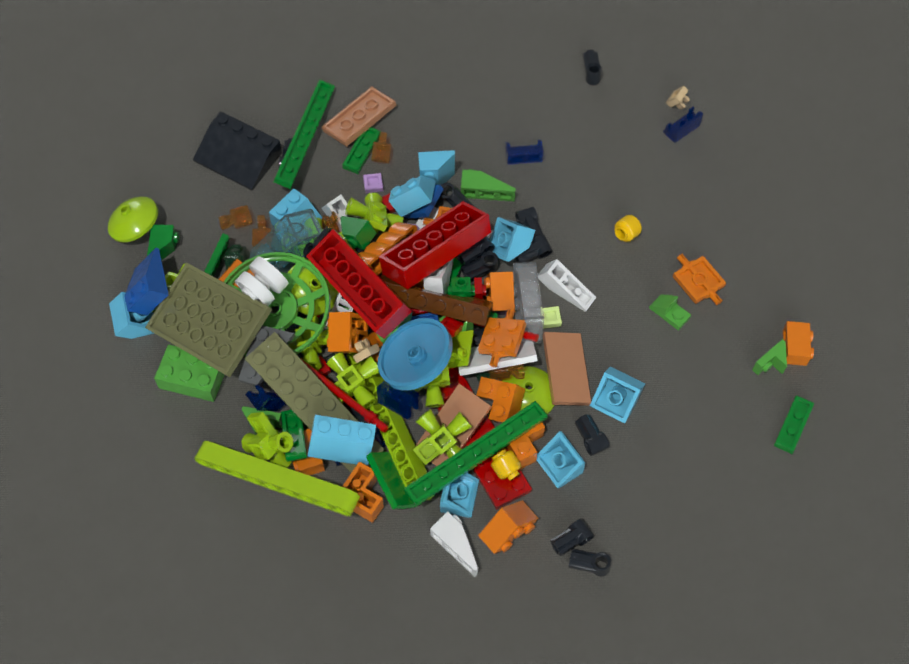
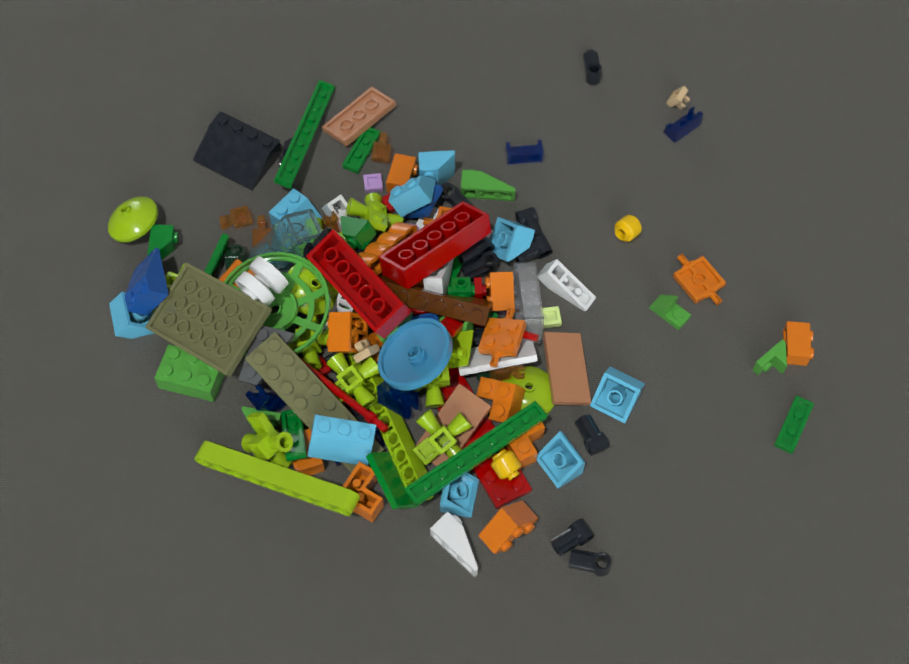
none -> orange brick [386,153,419,193]

